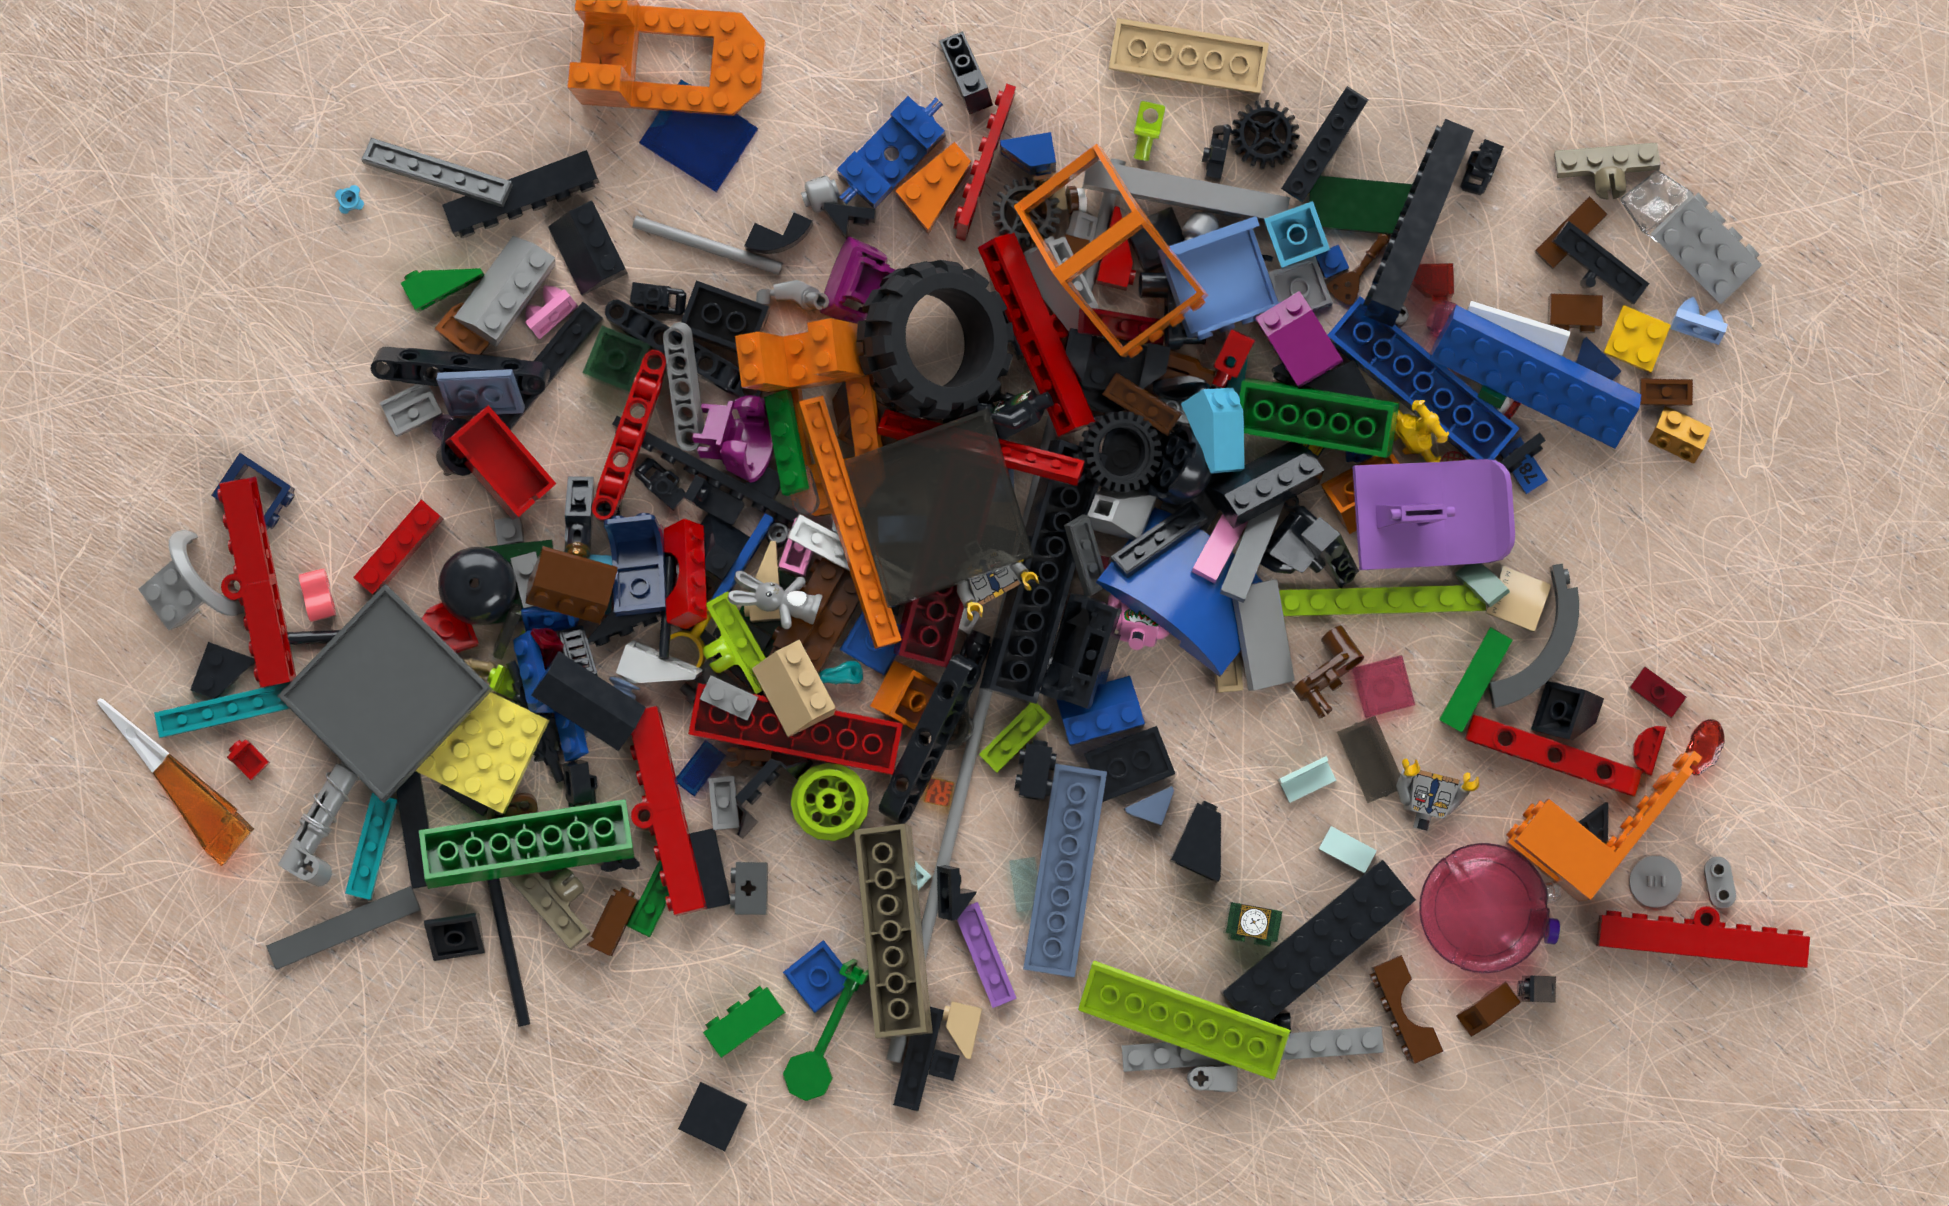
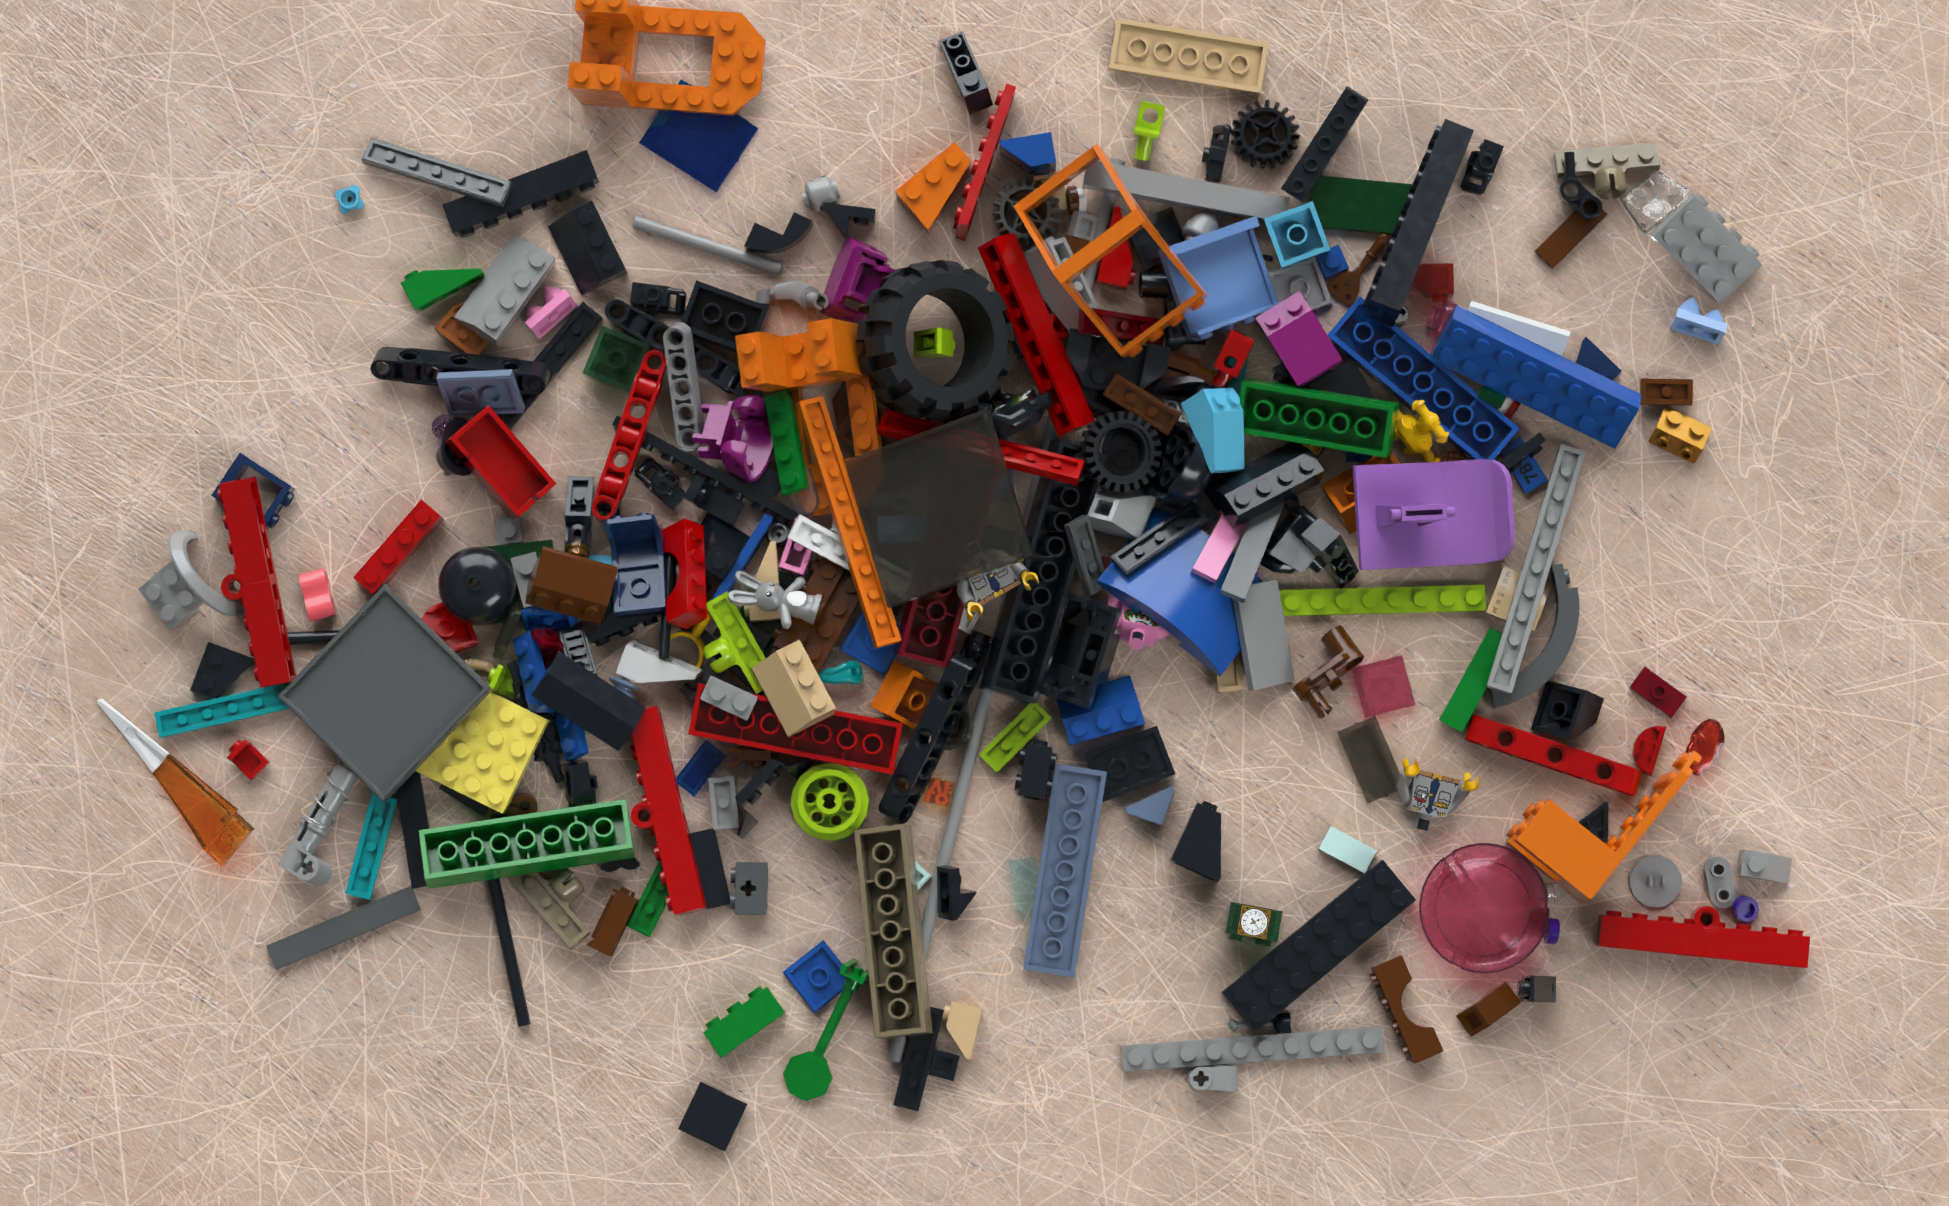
light grey plate [380,384,443,437] -> none
black slope [424,913,485,961] -> none
blue brick [837,96,946,209] -> none
medium lavender plate [957,902,1017,1008] -> none
lime plate [1078,960,1291,1080] -> none
light aqua panel [1278,756,1336,803] -> none
sand green slope [1455,563,1510,608] -> none
reddish brown brick [1548,293,1603,333] -> none
black plate [1552,221,1650,304] -> none
yellow plate [1603,305,1671,373] -> none
none -> lime slope [913,327,955,359]
none -> light grey plate [1486,444,1586,695]
none -> black beam [1559,152,1602,221]
none -> dark purple tile [1731,896,1759,923]
none -> light grey slope [1736,849,1792,884]

